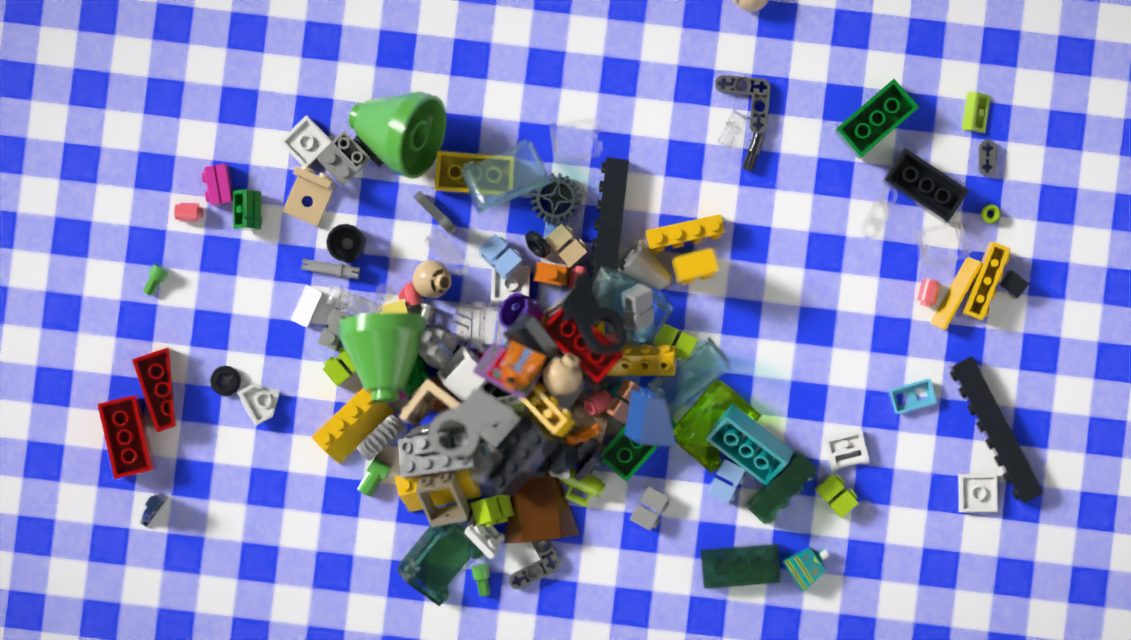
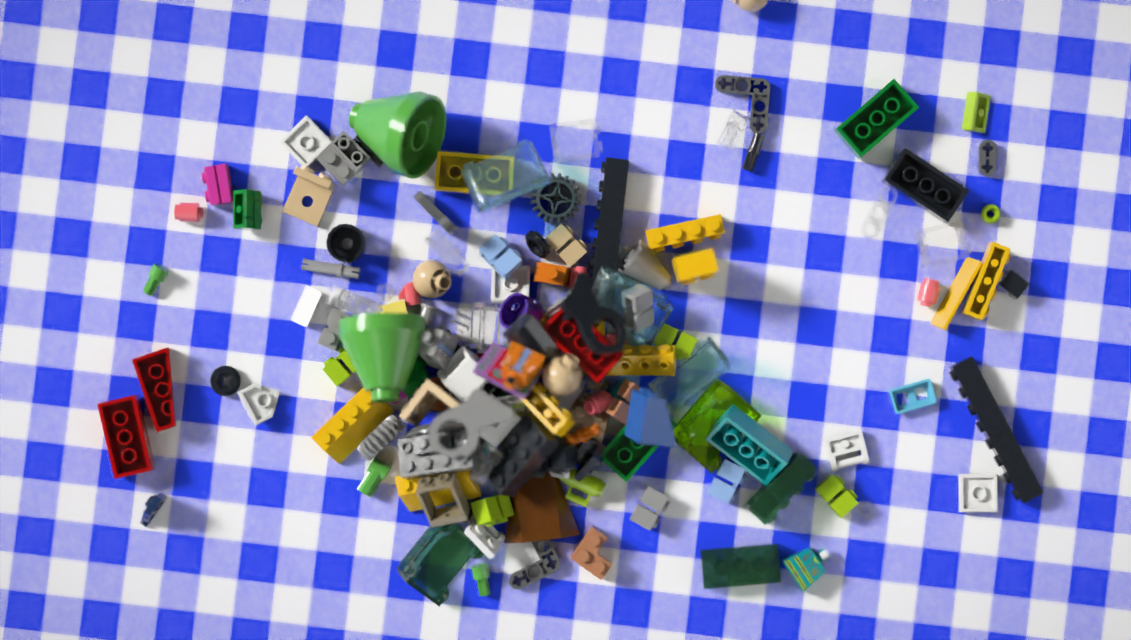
none -> nougat brick [570,525,612,580]

